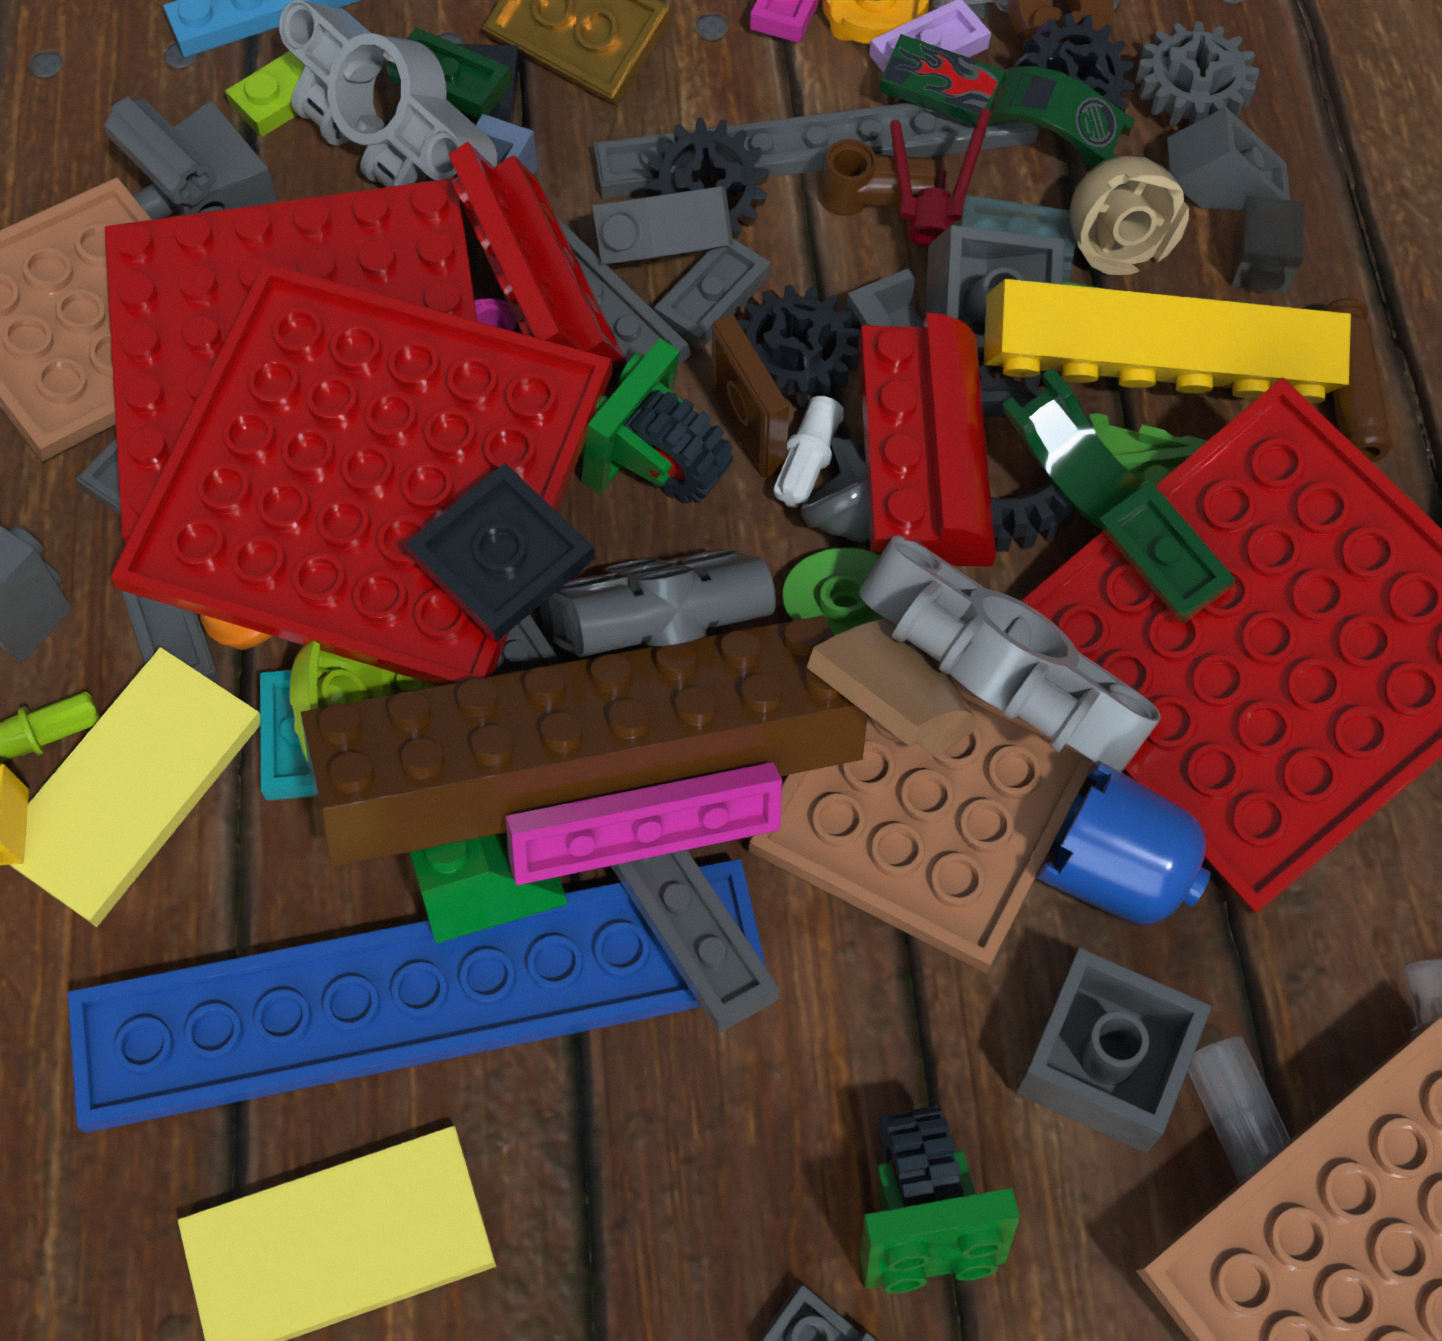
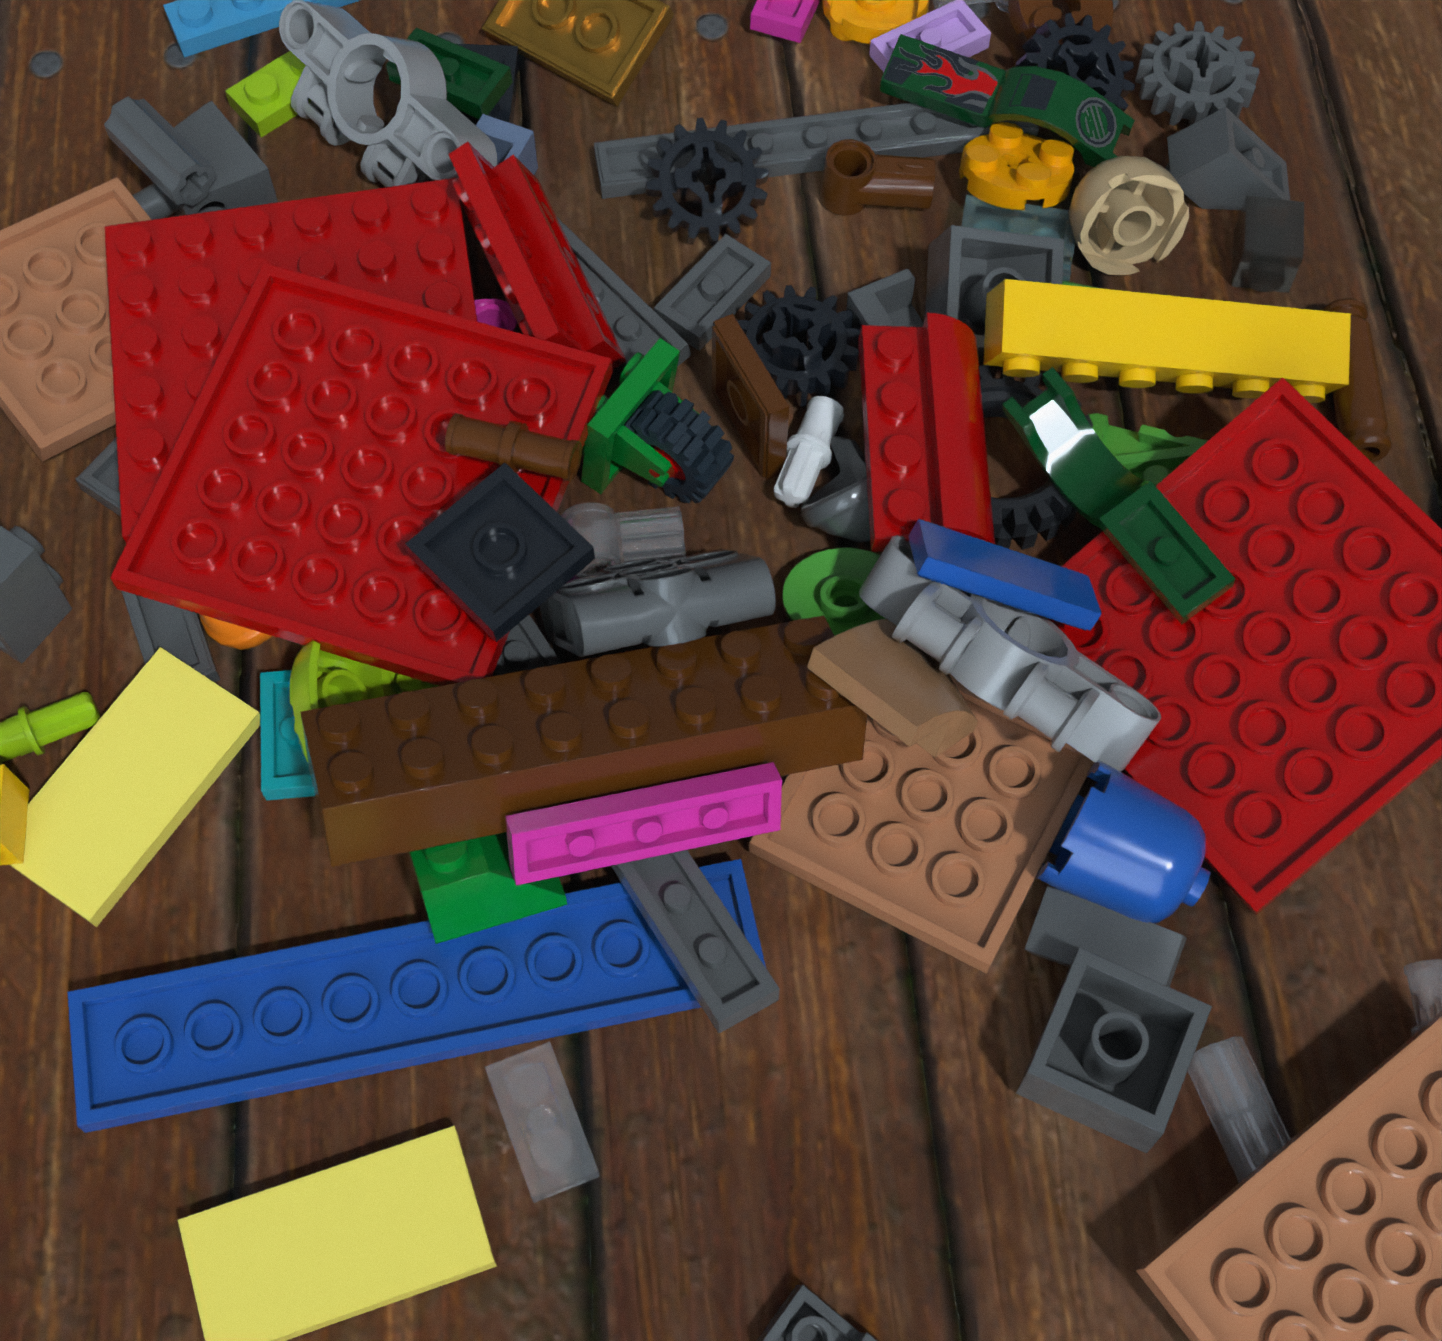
dark grey slope [592,186,733,265] -> none
green plate [859,1106,1020,1294] -> none
dark red plant [890,108,991,247] -> none
none -> reddish brown pin [445,413,582,482]
none -> clear plate [485,1042,600,1203]
none -> clear piece [561,503,686,578]
none -> blue tile [908,519,1102,631]
none -> light orange plate [959,122,1074,210]
none -> dark grey slope [1025,886,1187,987]

